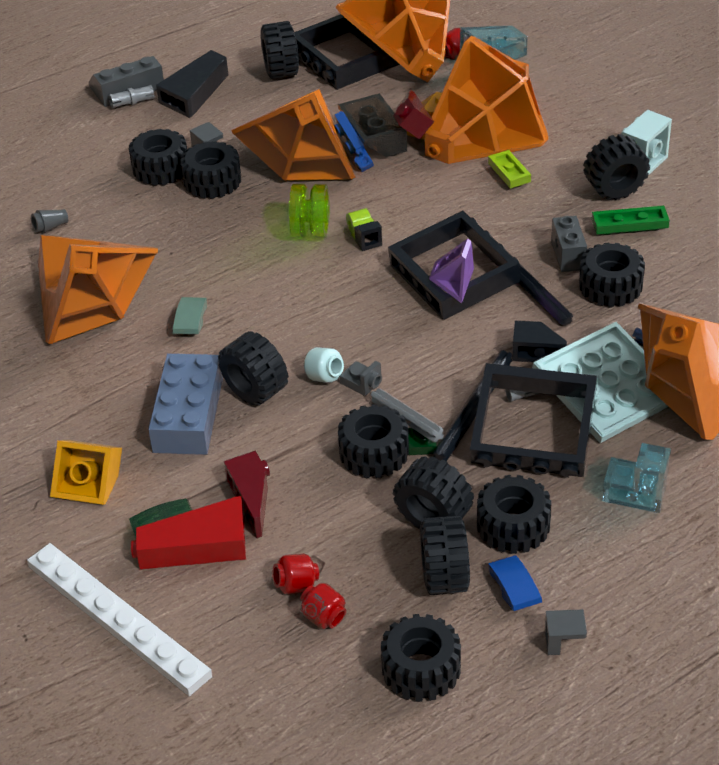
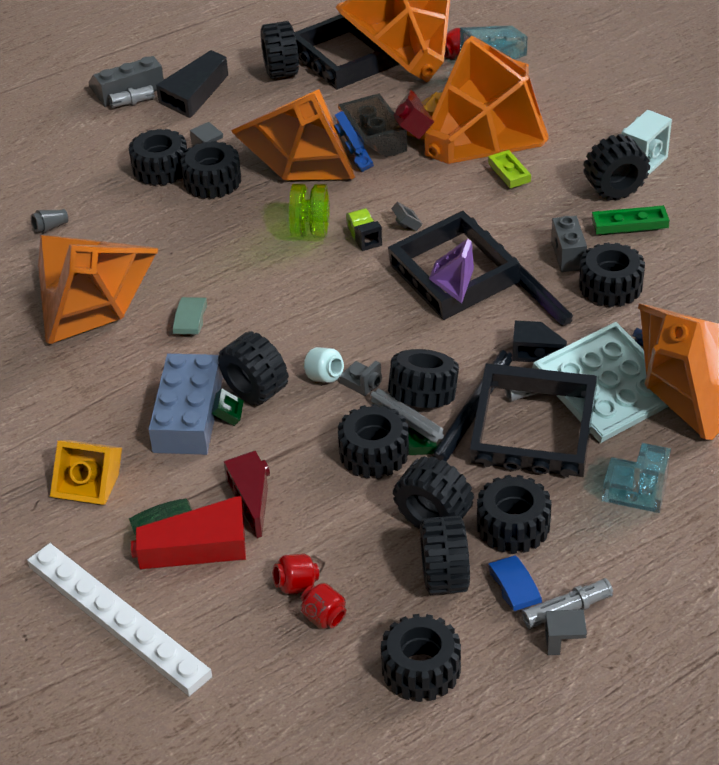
none -> dark green plate [212,388,244,426]
none -> black tyre [388,349,459,408]
none -> dark grey plate [391,202,422,231]
none -> light grey pin [522,578,613,629]

